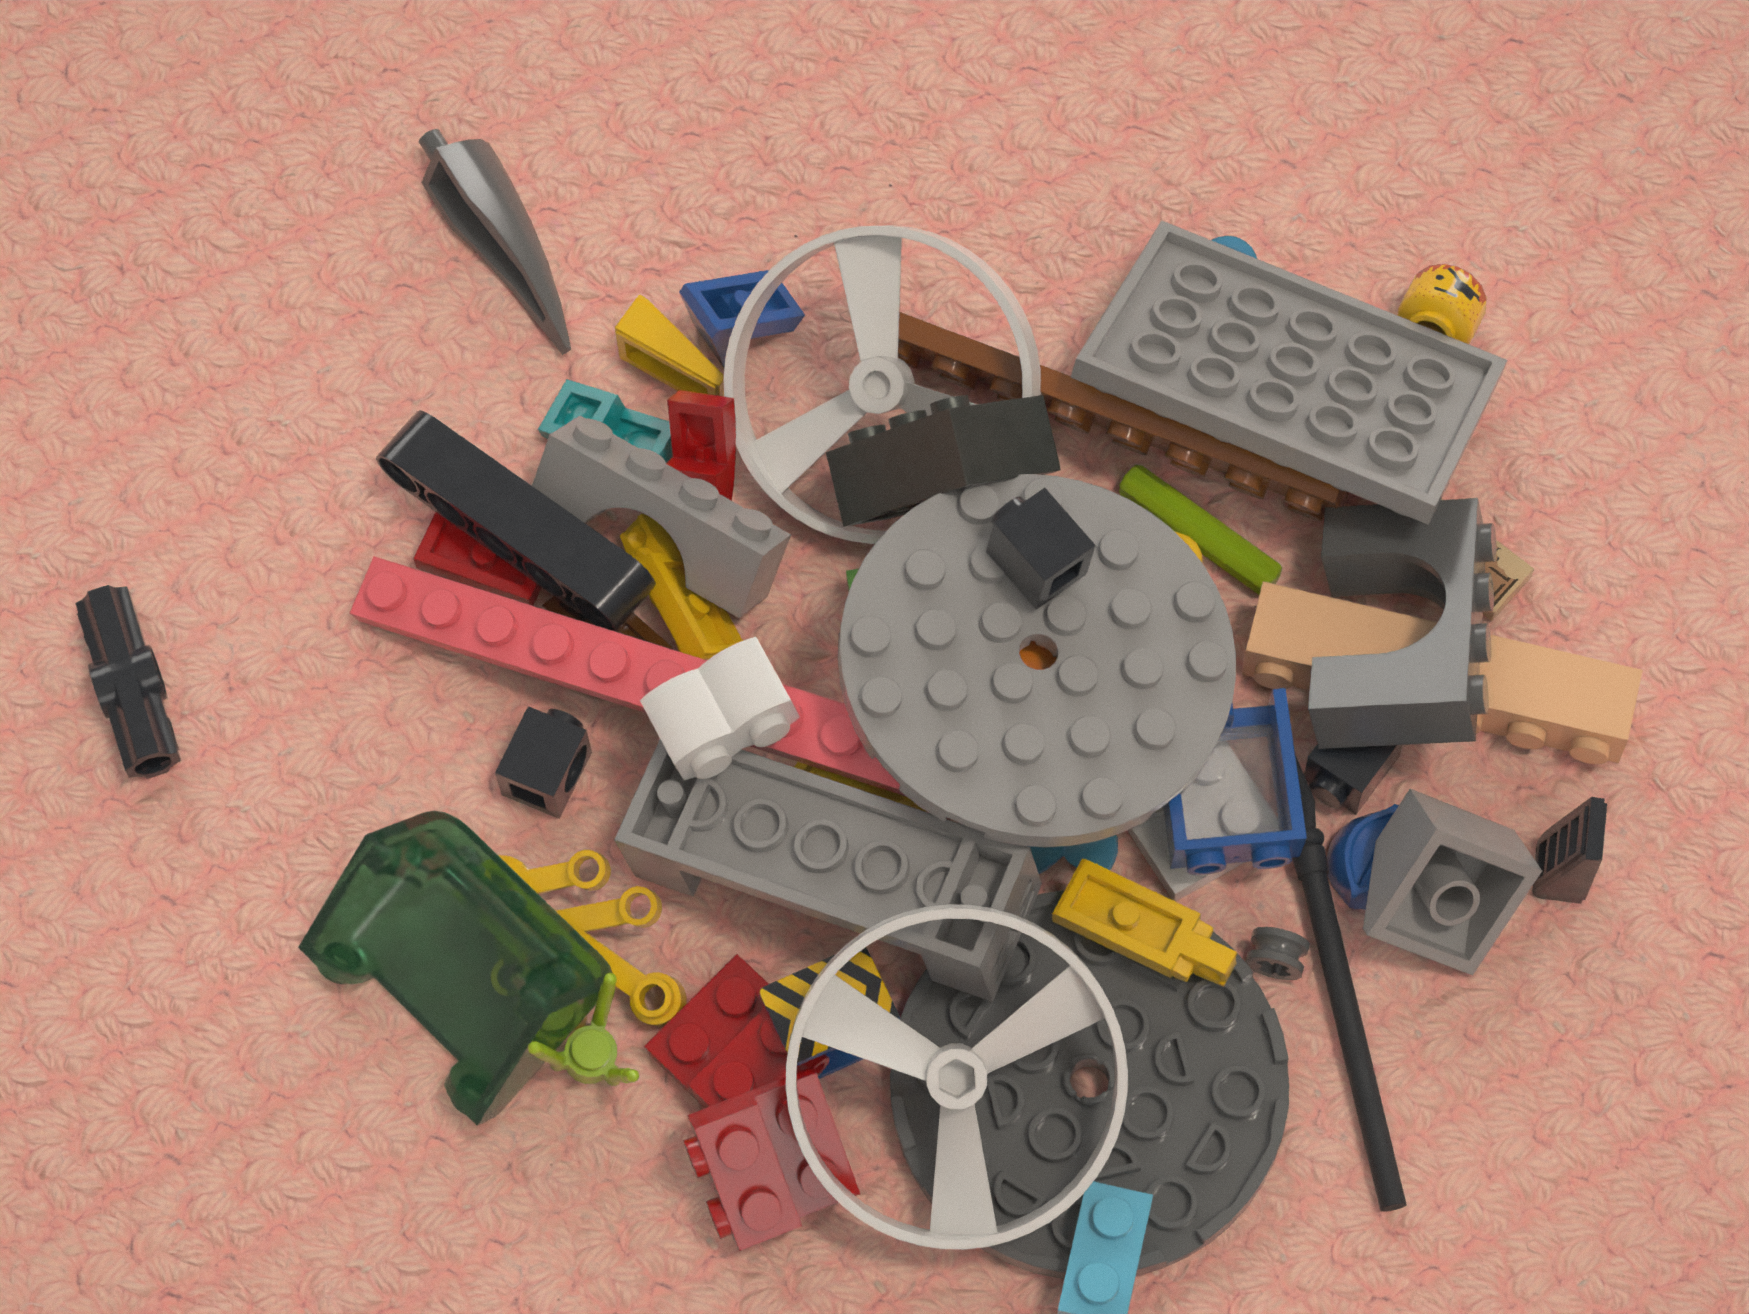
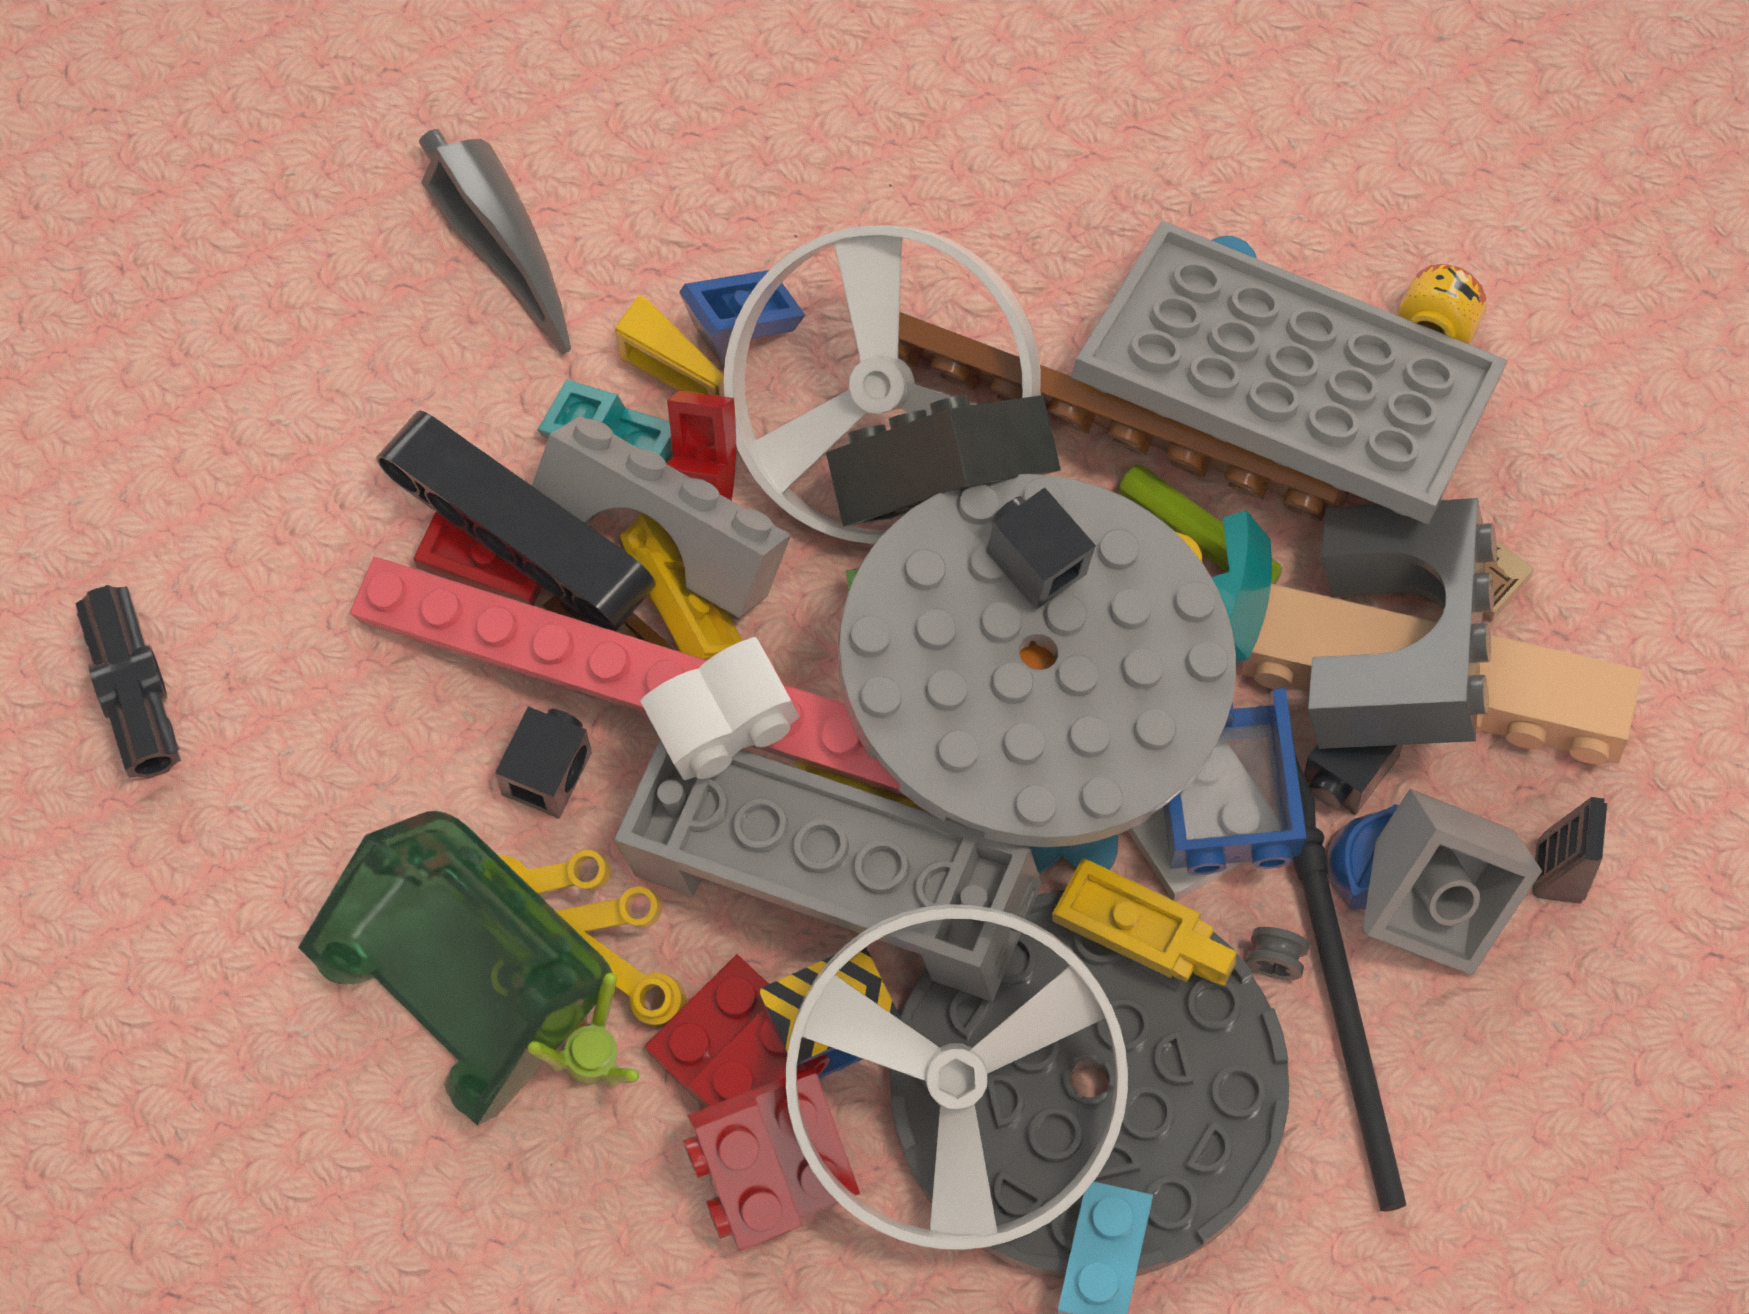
none -> teal slope [1211,510,1272,663]

